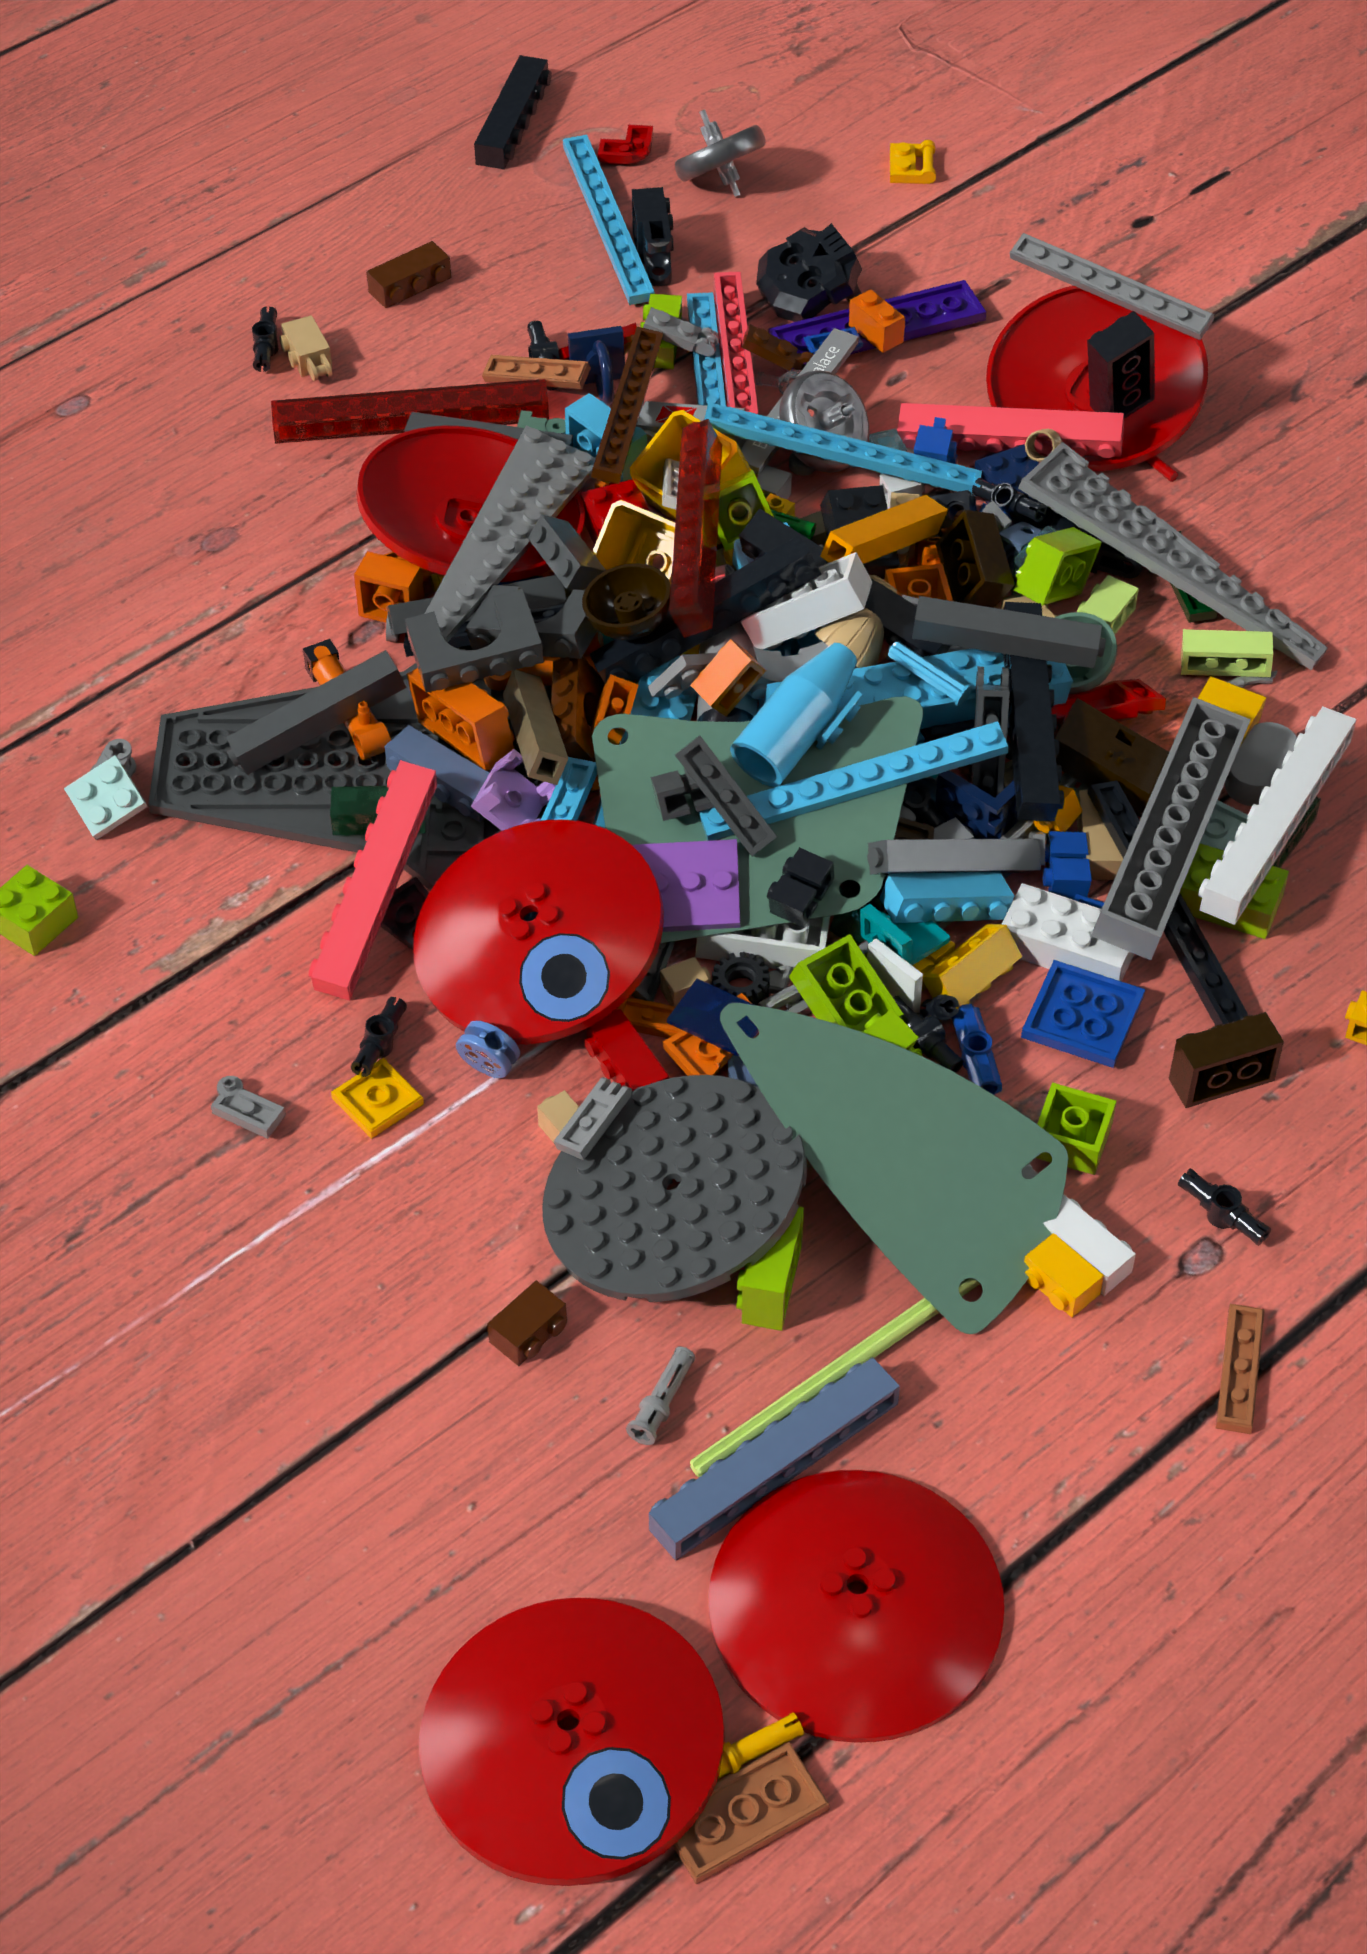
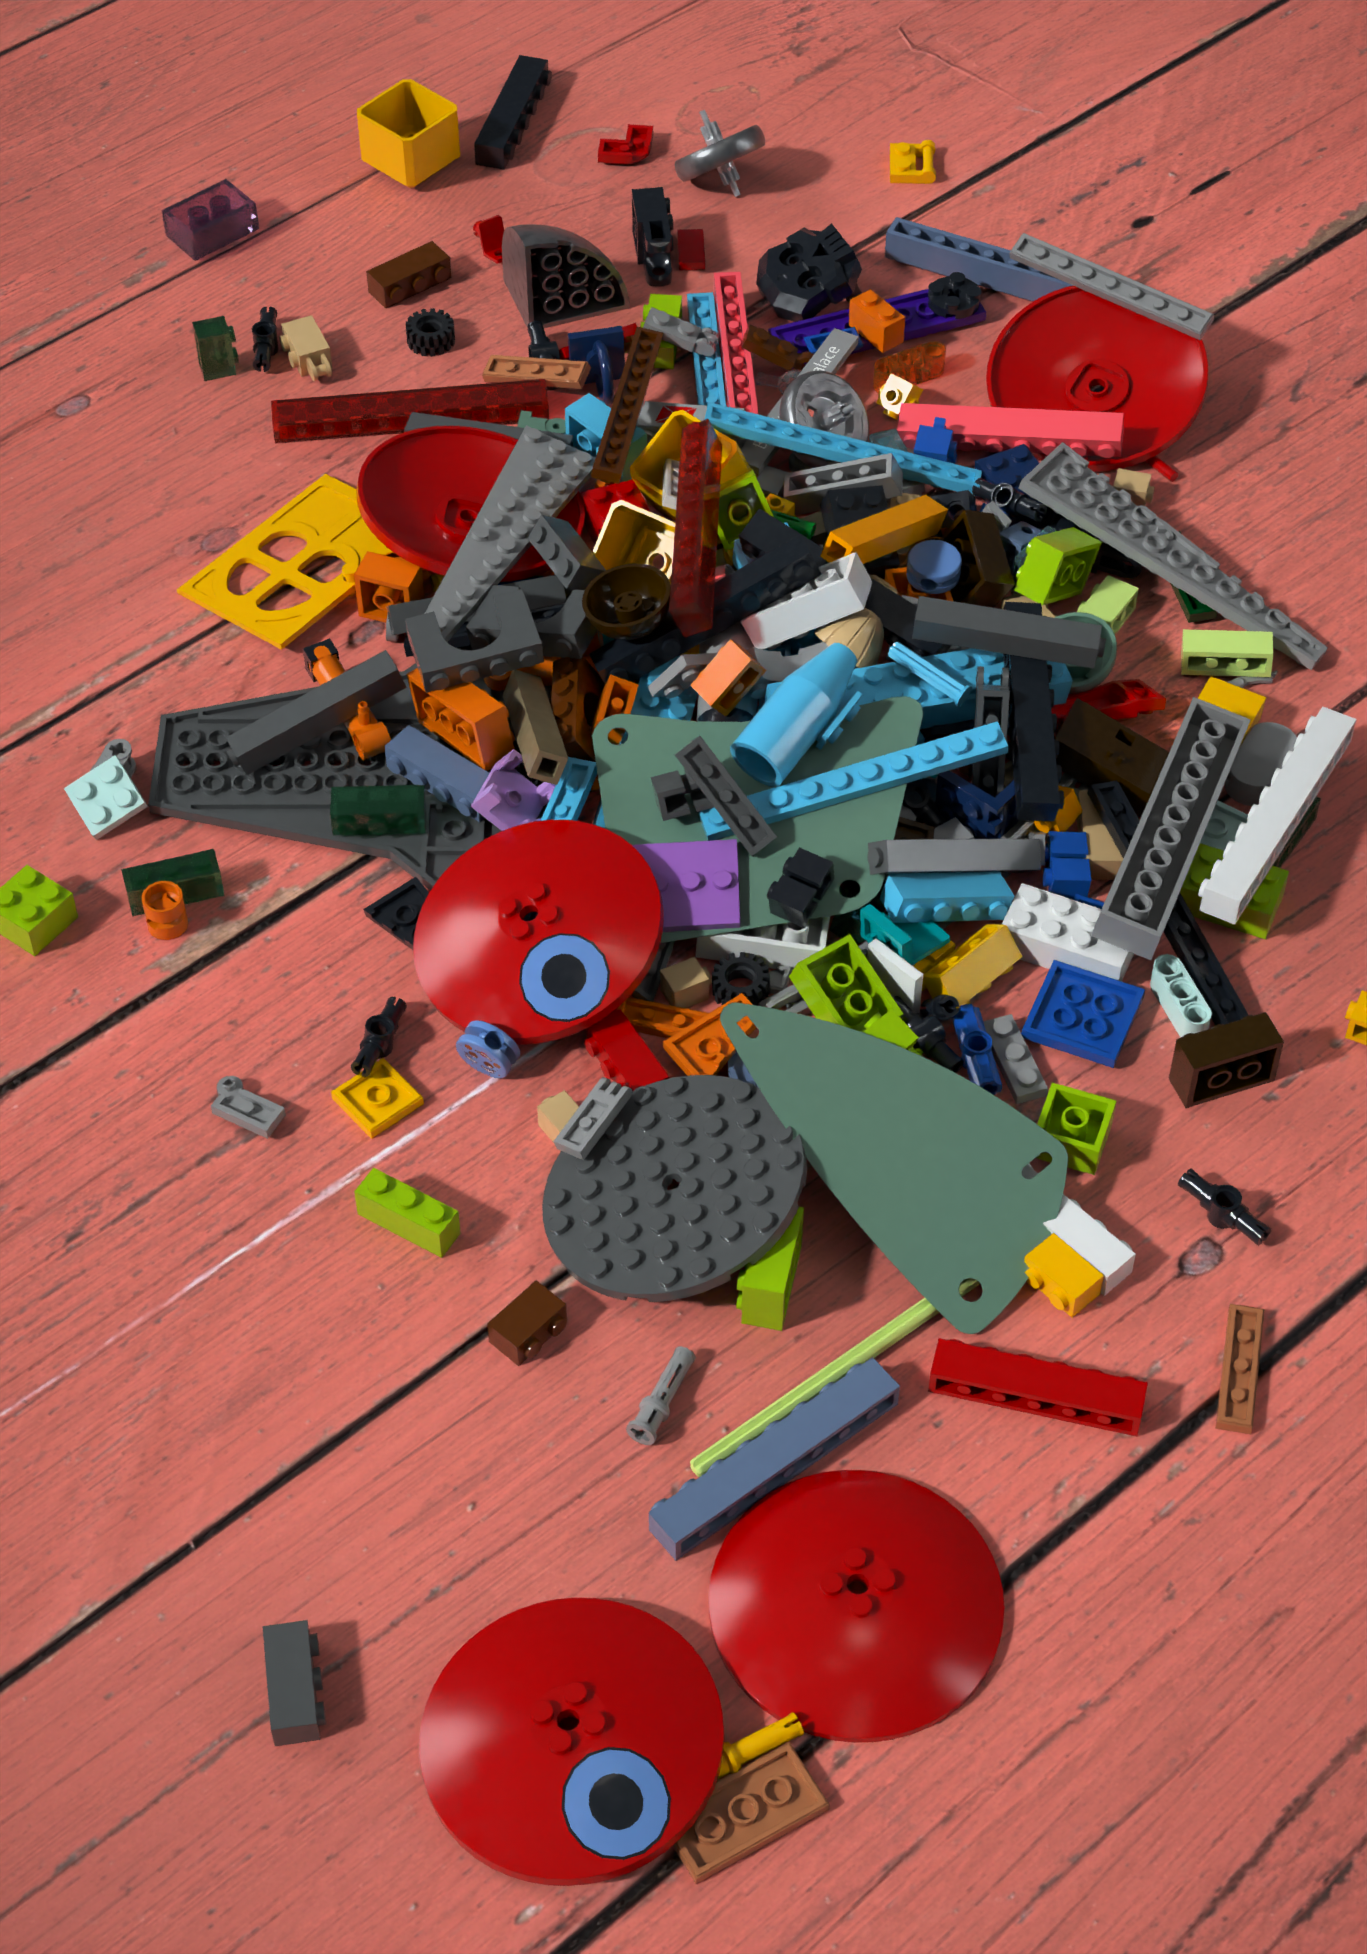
coral brick [309,760,438,1001] -> none
medium azure plate [563,135,655,305] -> none
clear blue piece [667,978,759,1057] -> none
tan piece [1025,429,1062,462] -> none
black brick [1087,311,1155,419] -> none
none -> clear green brick [121,849,225,916]
none -> orange wheel [142,881,188,940]
none -> clear purple brick [162,179,259,261]
none -> yellow door [177,474,393,650]
none -> clear green brick [192,316,239,381]
none -> dark grey brick [262,1620,326,1746]
none -> lime brick [354,1168,461,1258]
none -> yellow plate [357,79,460,189]
none -> black tyre [406,308,455,357]
none -> red bracket [473,215,505,264]
none -> flat silver brick [502,224,630,328]
none -> red tile [677,229,705,270]
none -> light grey brick [784,453,903,516]
none -> clear orange beam [873,341,946,393]
none -> brick [876,373,924,420]
none -> sand blue brick [885,217,1073,301]
none -> medium blue head [906,540,962,594]
none -> black plate [928,272,982,319]
none -> red brick [928,1338,1148,1437]
none -> light grey plate [983,1014,1048,1104]
none -> tan brick [1113,468,1155,506]
none -> light aqua beam [1150,954,1212,1037]

